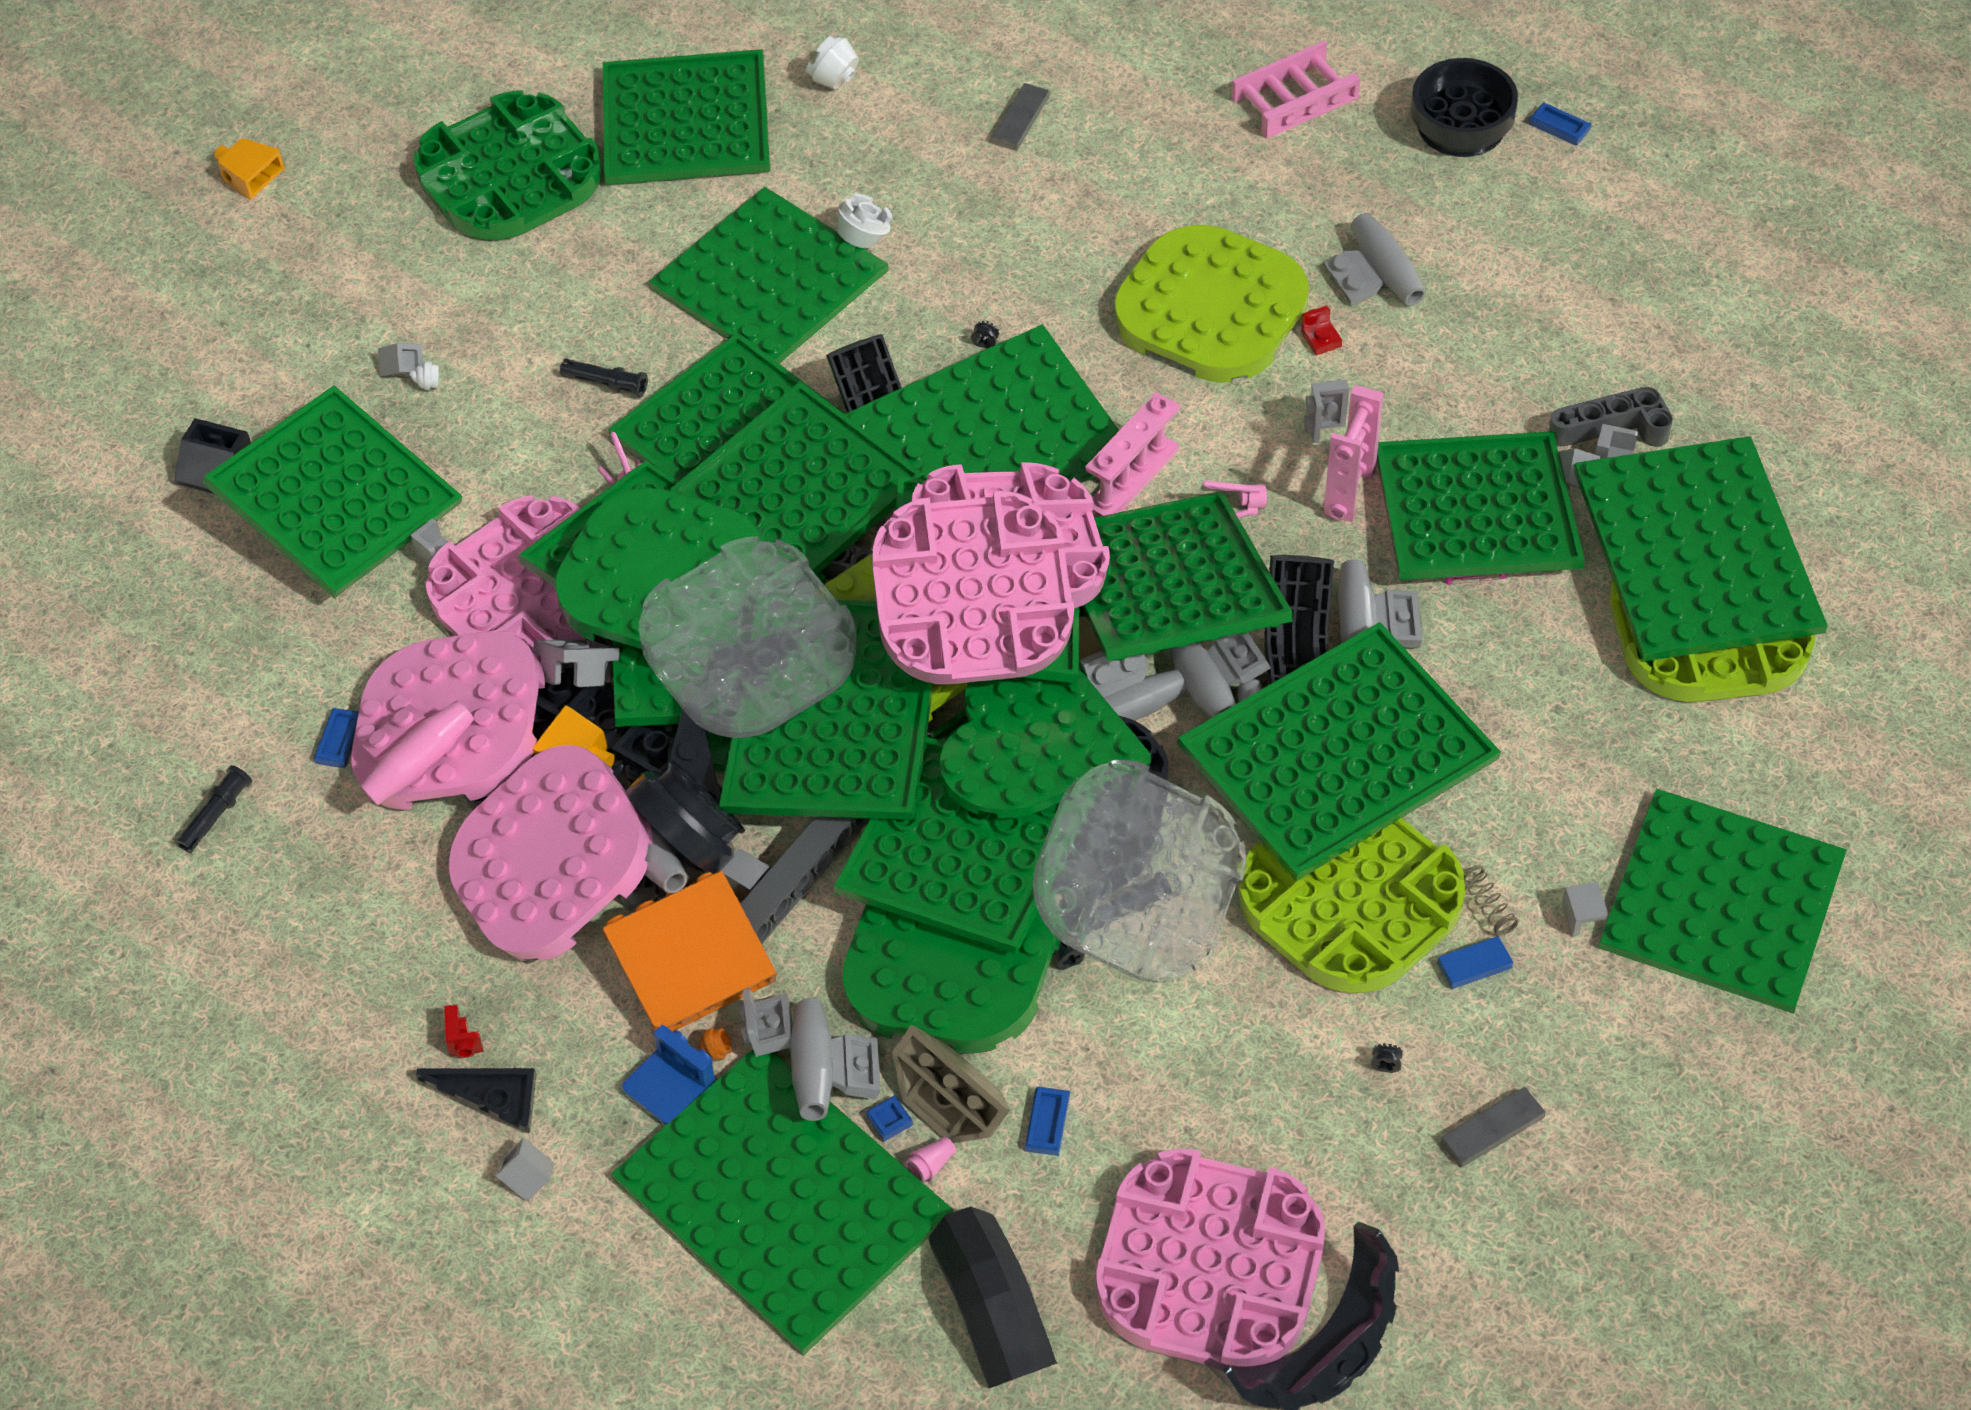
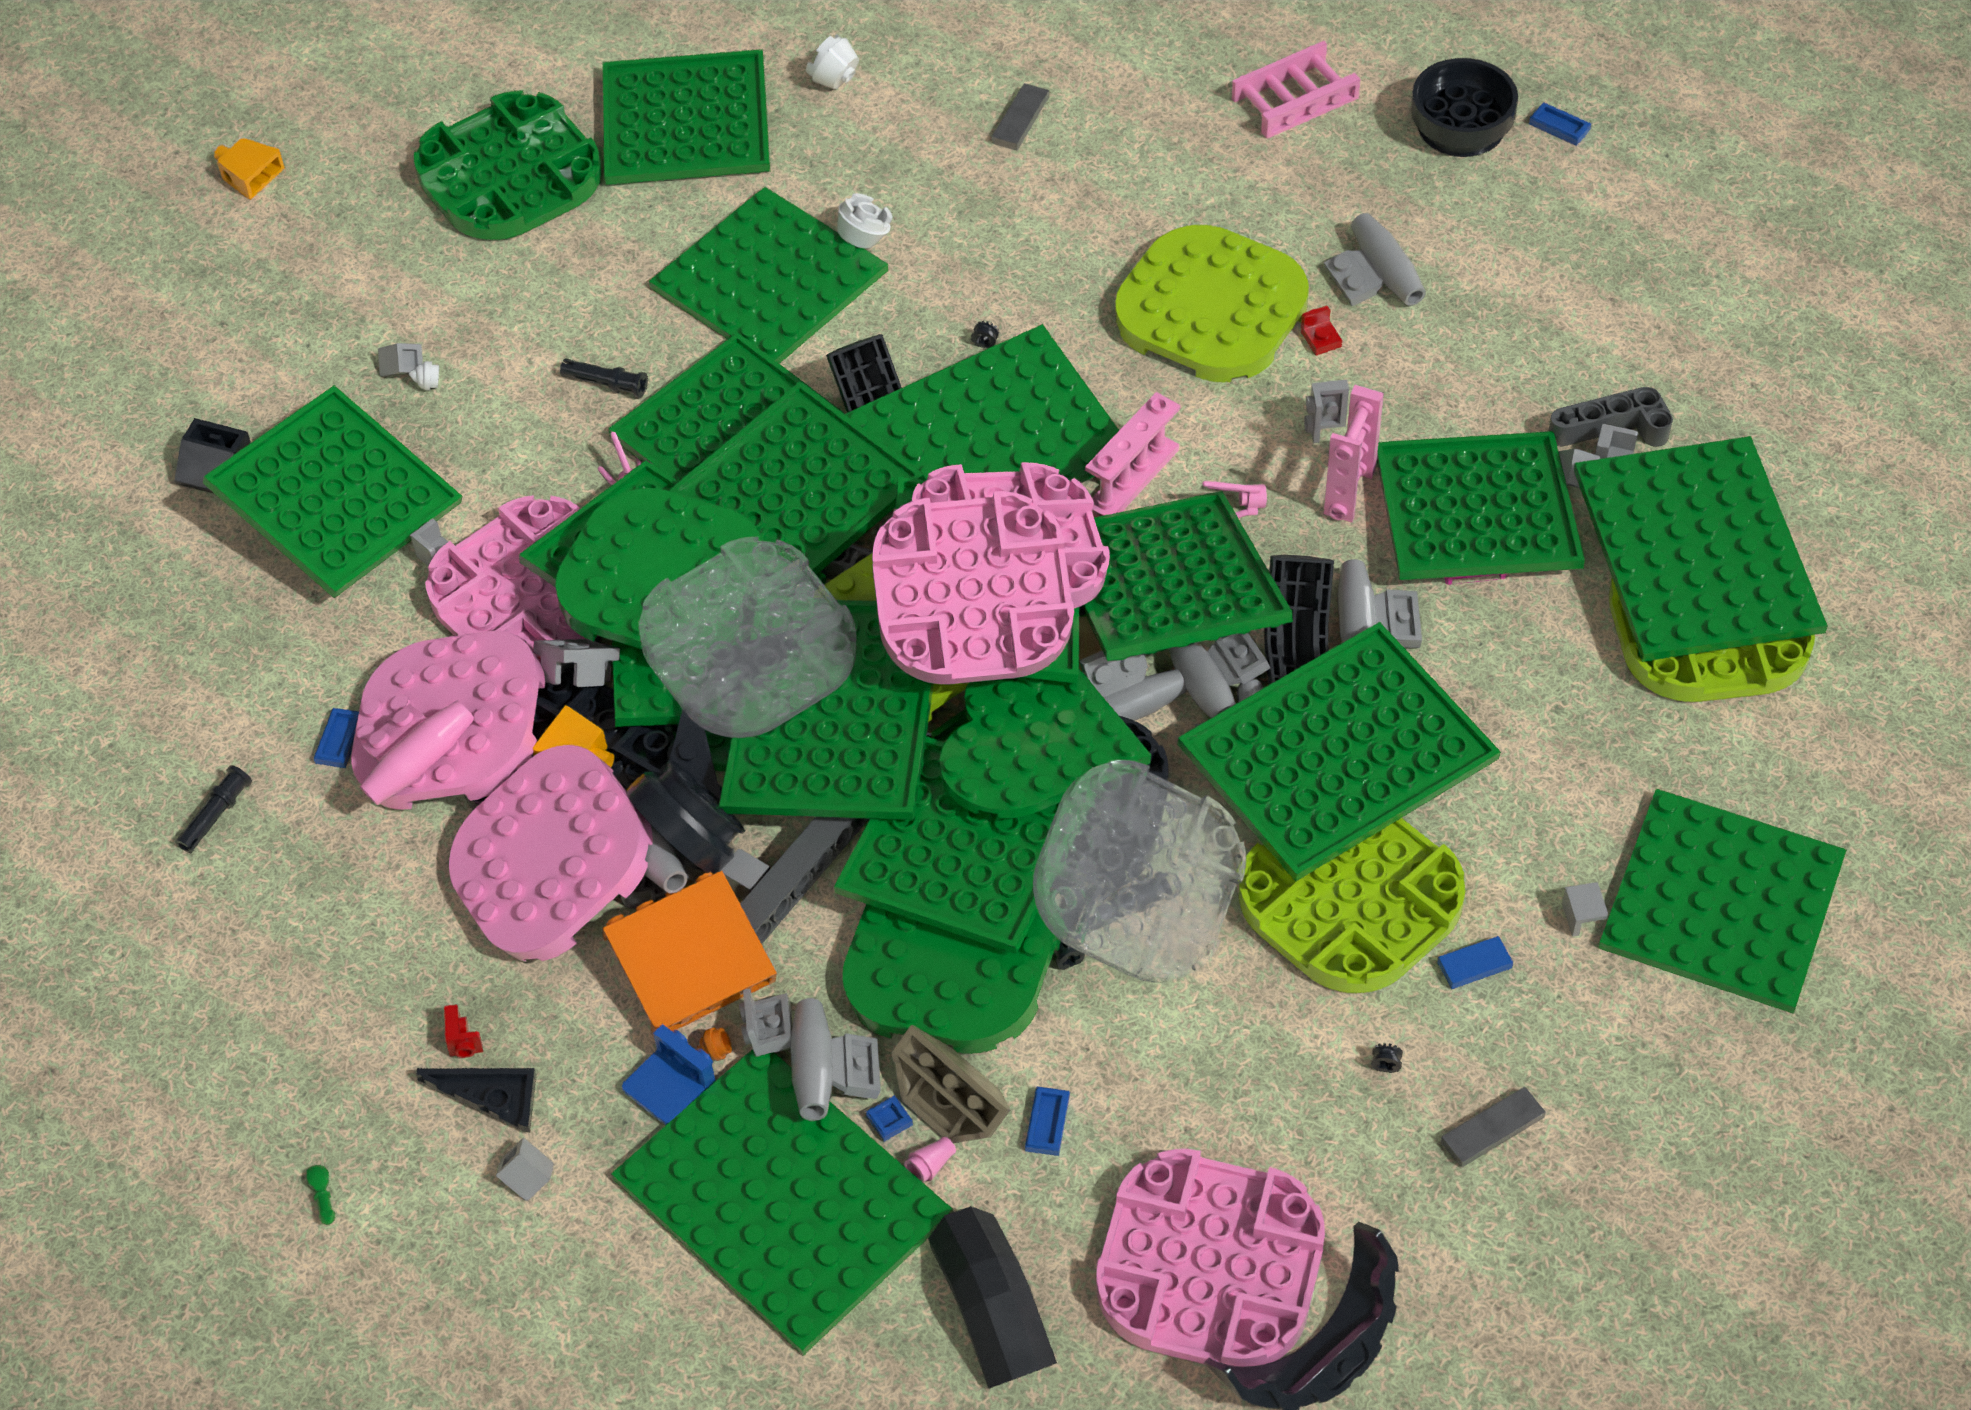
dark tan piece [1464,865,1519,936] -> none
none -> green piece [306,1165,335,1225]

